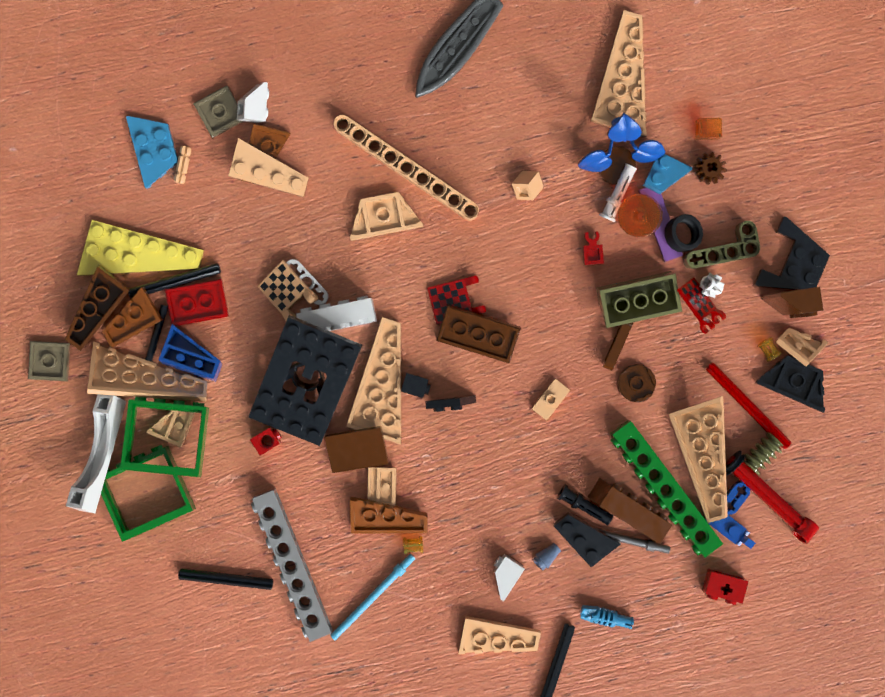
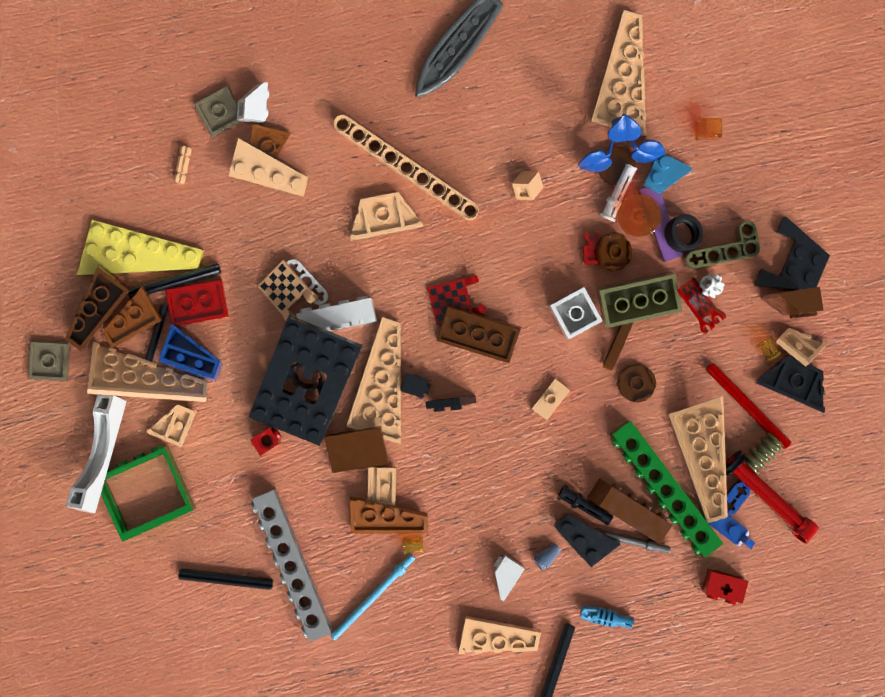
green window [120,397,209,478] -> none
dark azure wing [126,116,178,189] -> none
reddish brown gear [694,152,727,185] -> none
none -> white brick [548,287,602,340]
none -> reddish brown tile [596,232,632,271]

